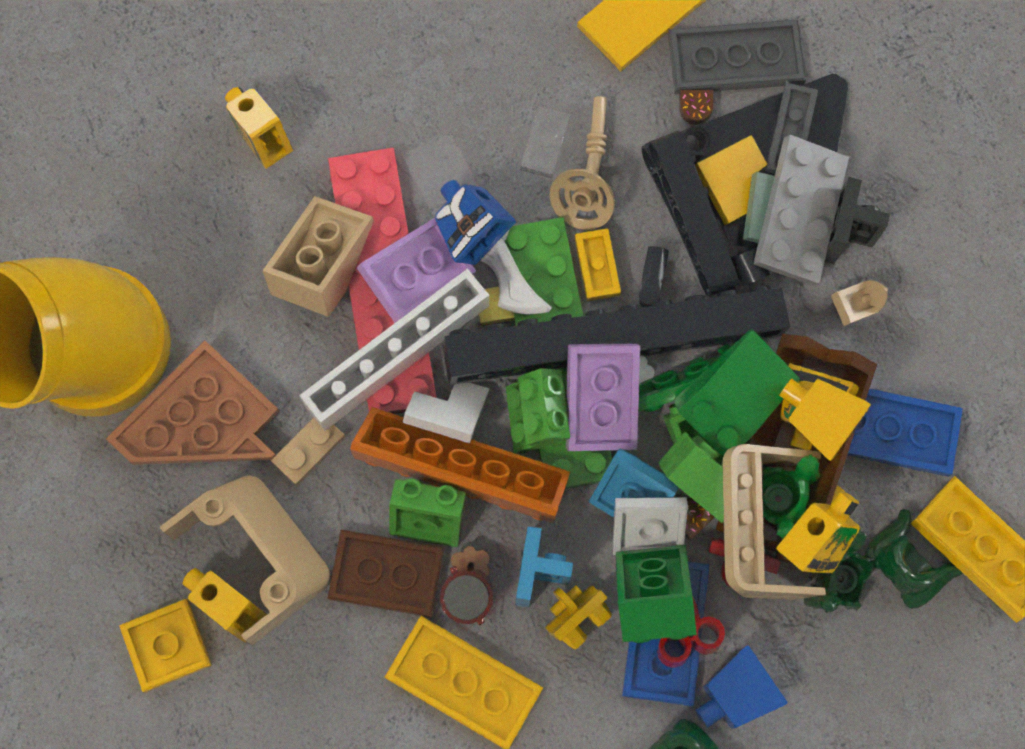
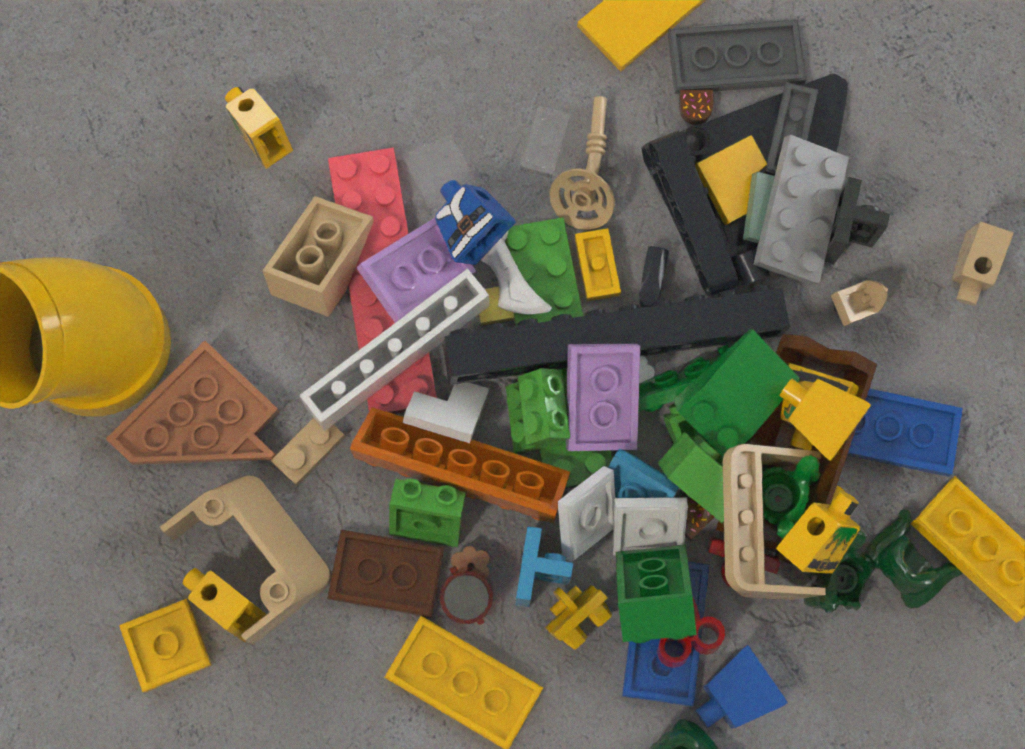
none -> white tile [558,466,615,562]
none -> tan torso [952,221,1014,306]

